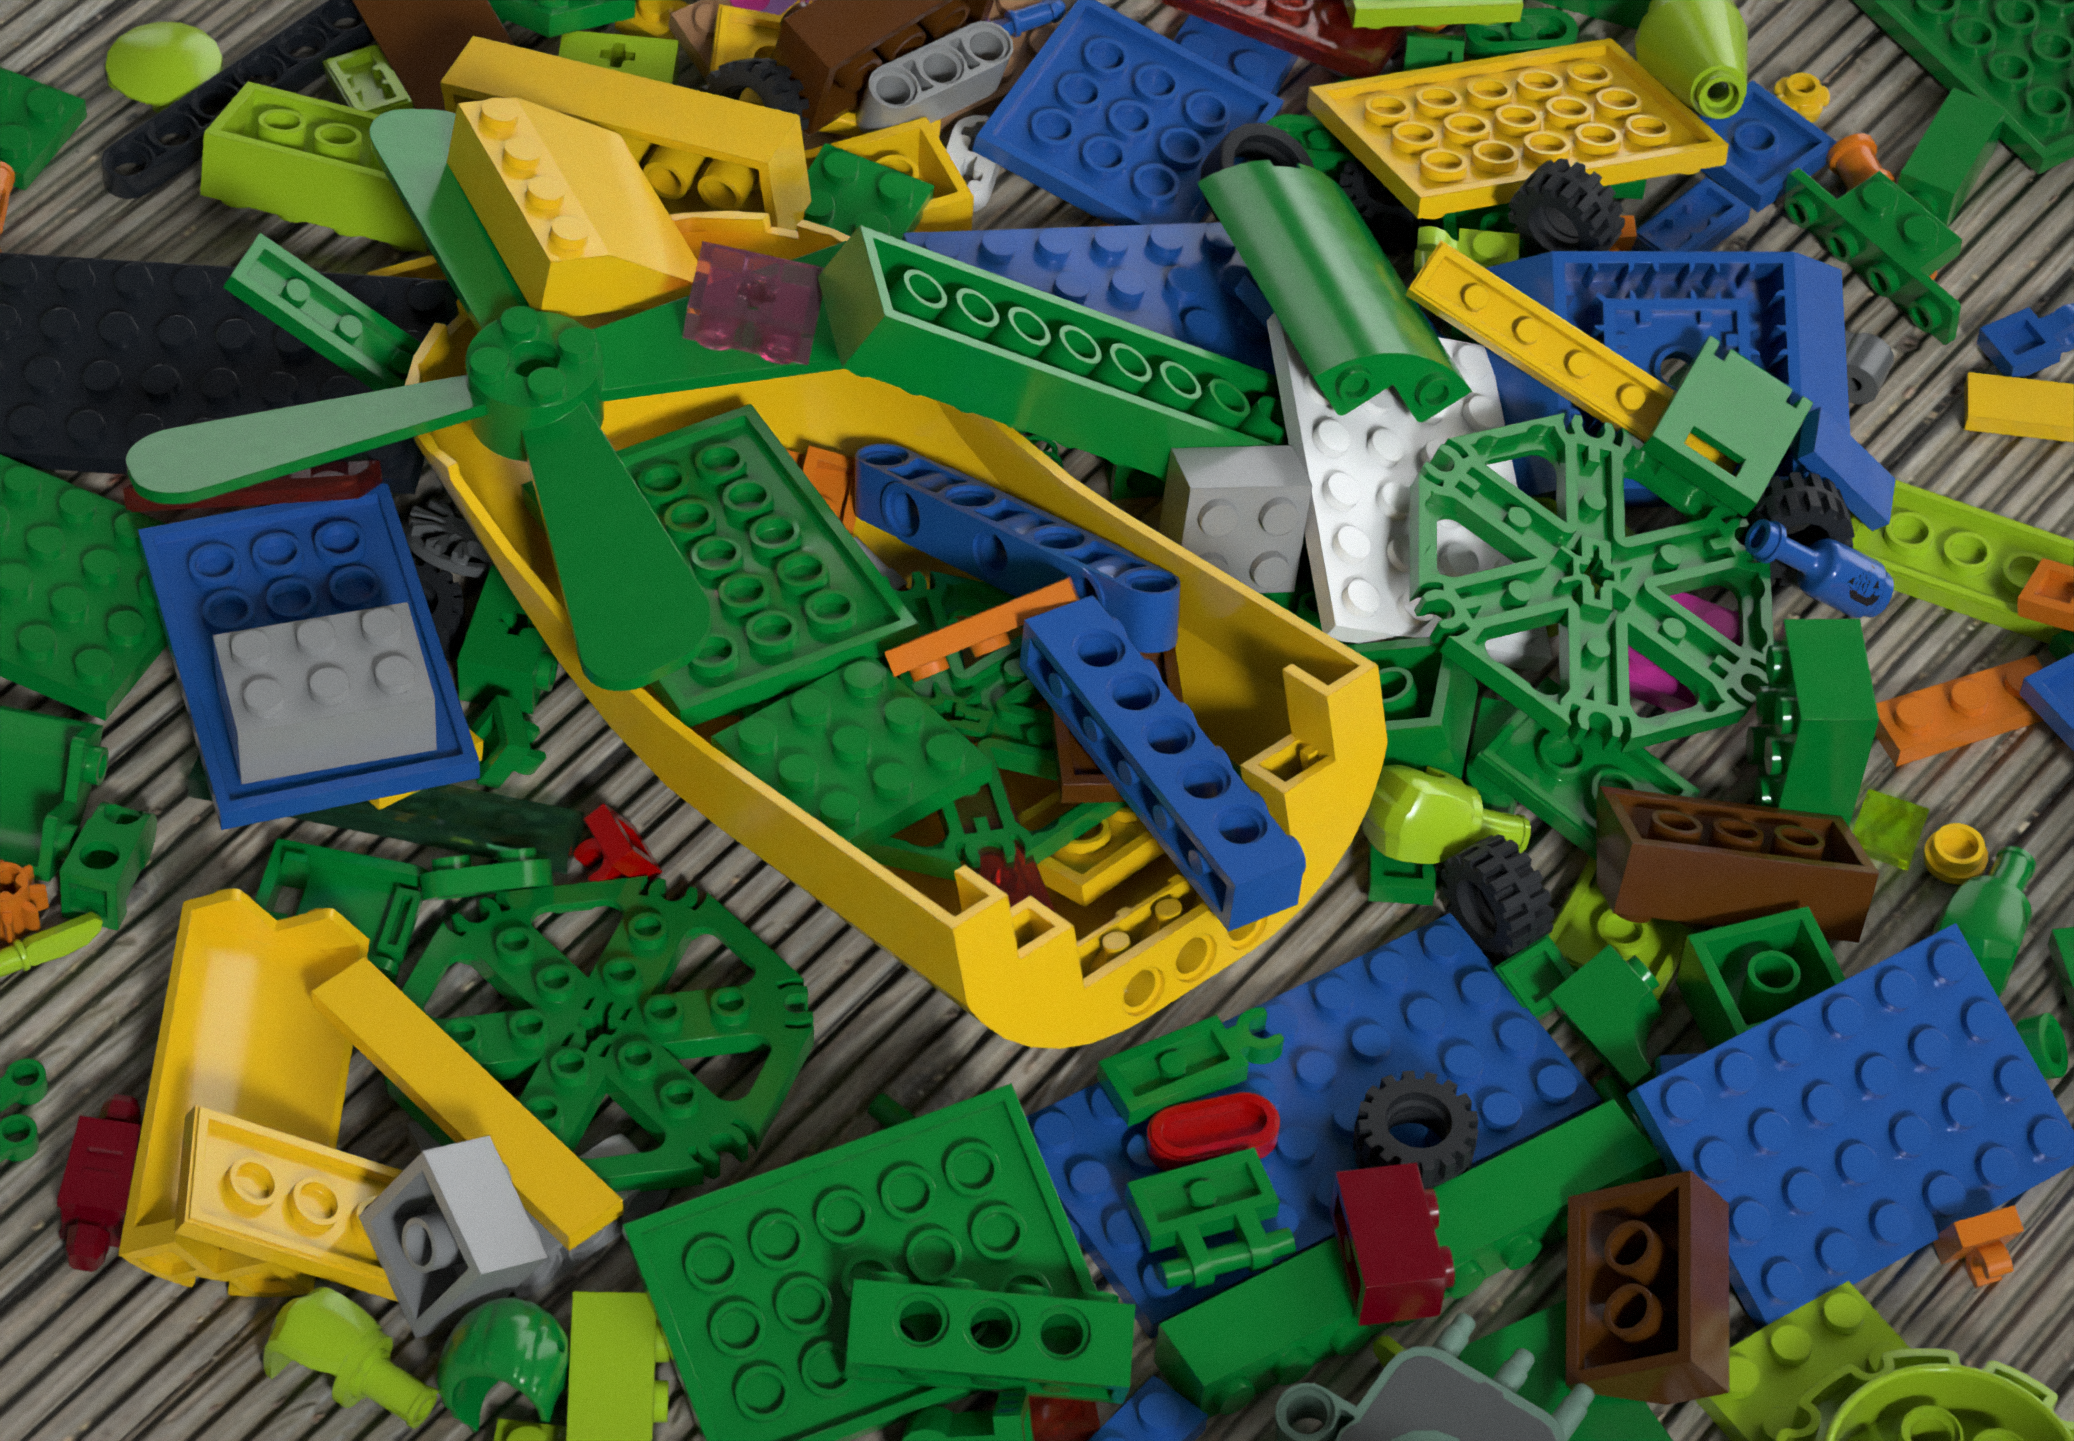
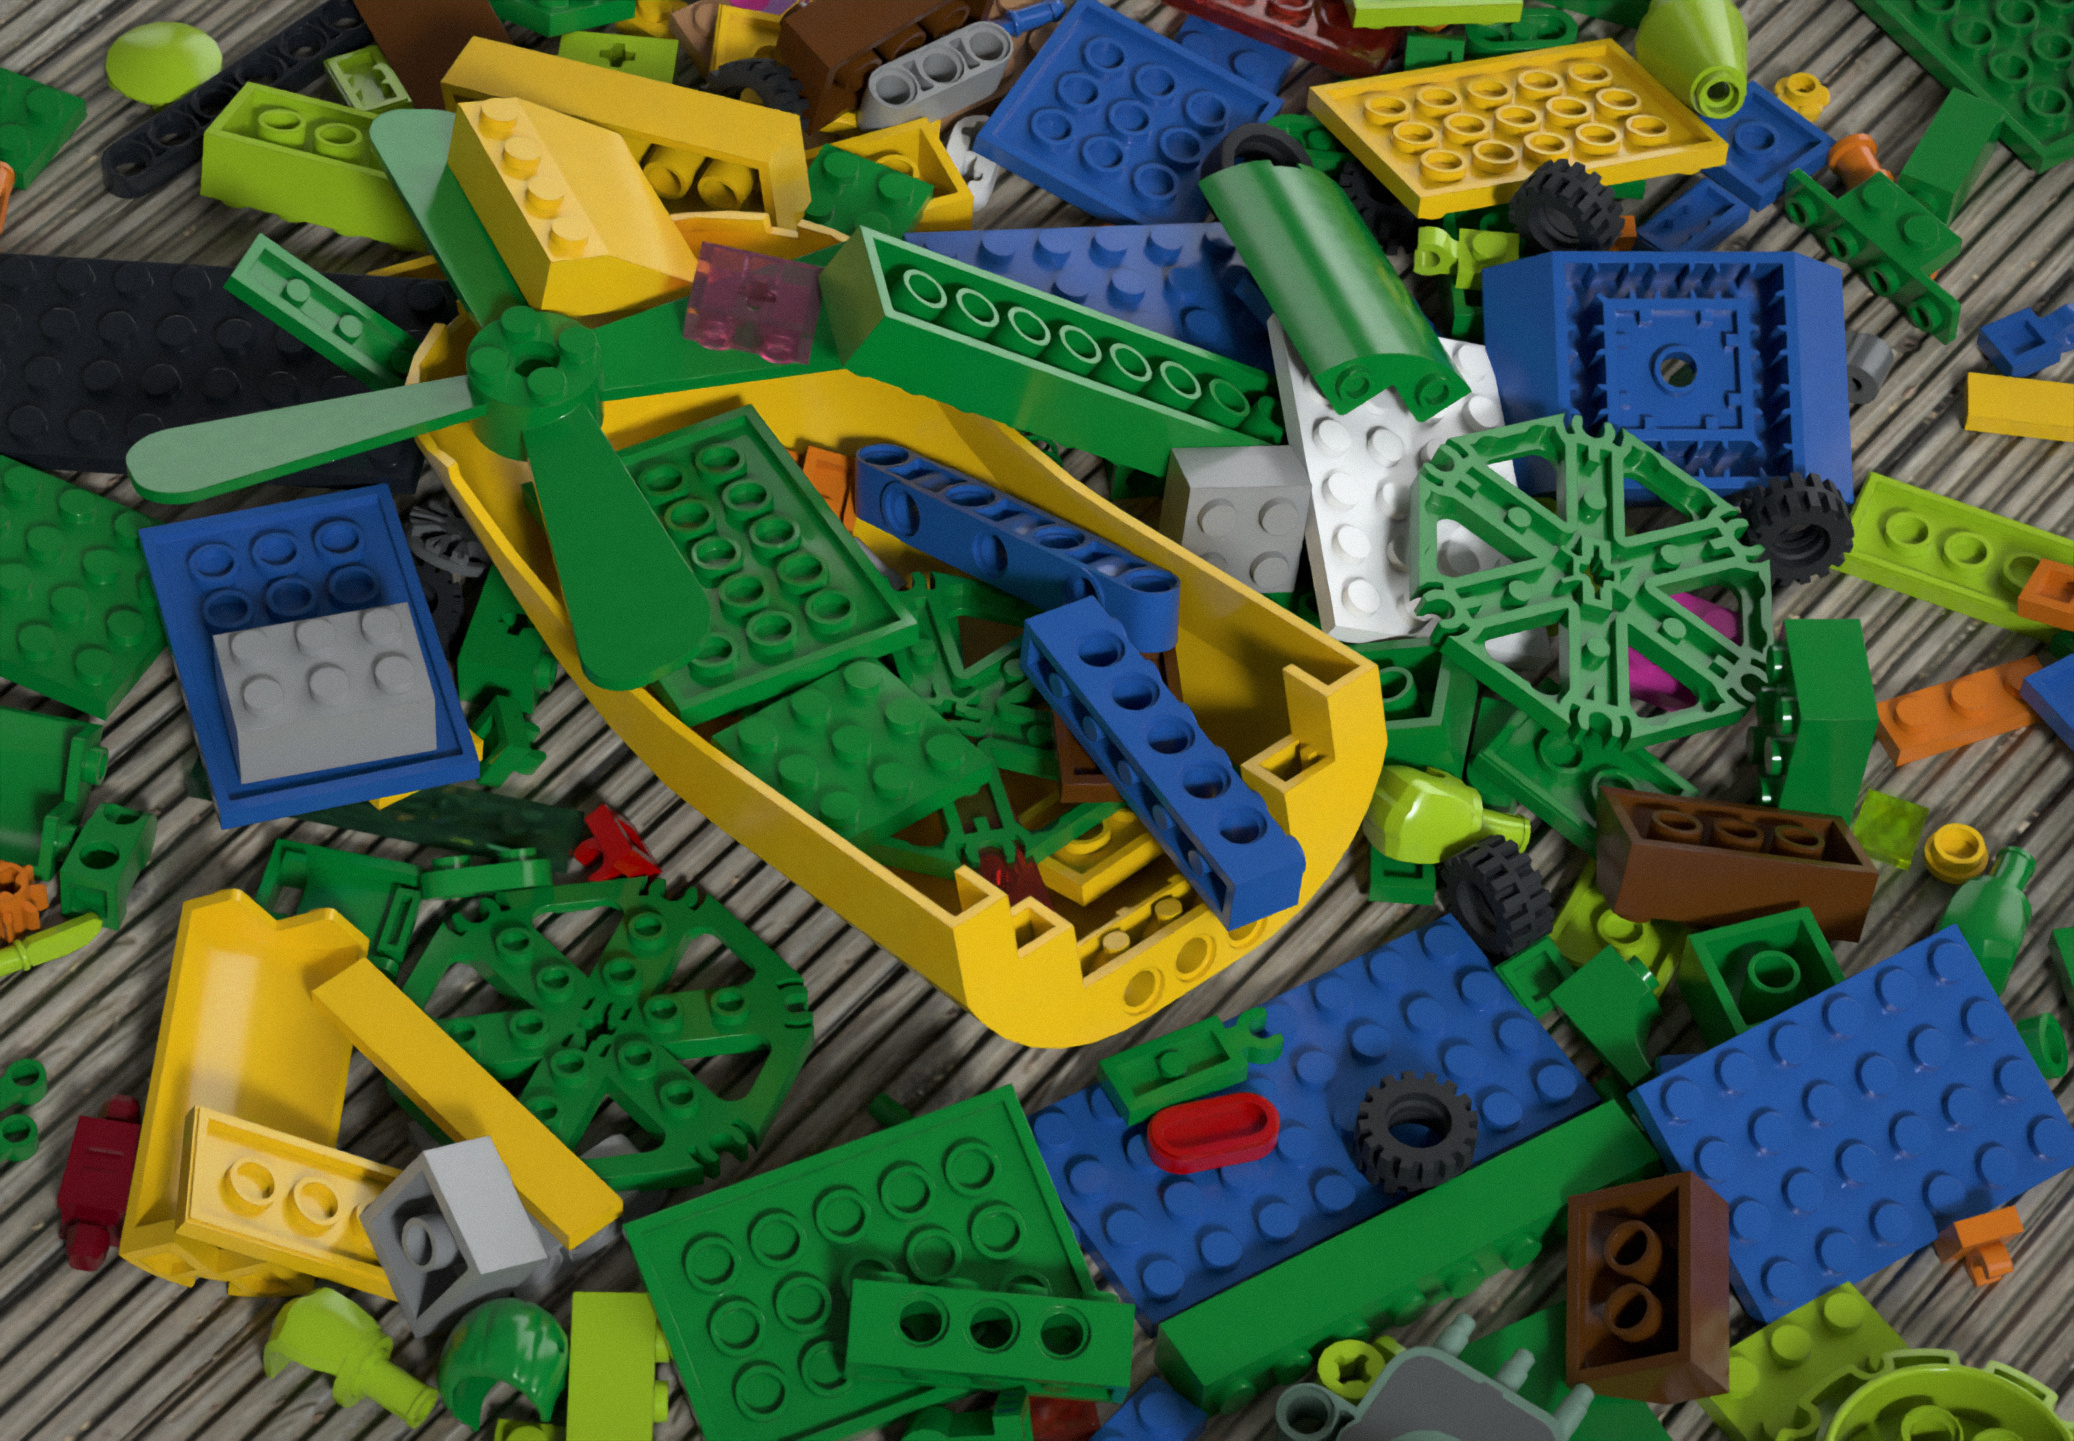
clear red tile [123,460,383,512] -> none
orange plate [884,576,1080,682] -> none
green plate [1125,1147,1296,1290] -> none
dark red brick [1329,1162,1455,1326] -> none
yellow tile [1406,240,1738,474] -> none
container [1641,335,1813,517] -> none
blue piece [1745,519,1894,618] -> none
blue tile [1797,407,1896,531] -> none
none -> lime wheel [1315,1340,1386,1407]

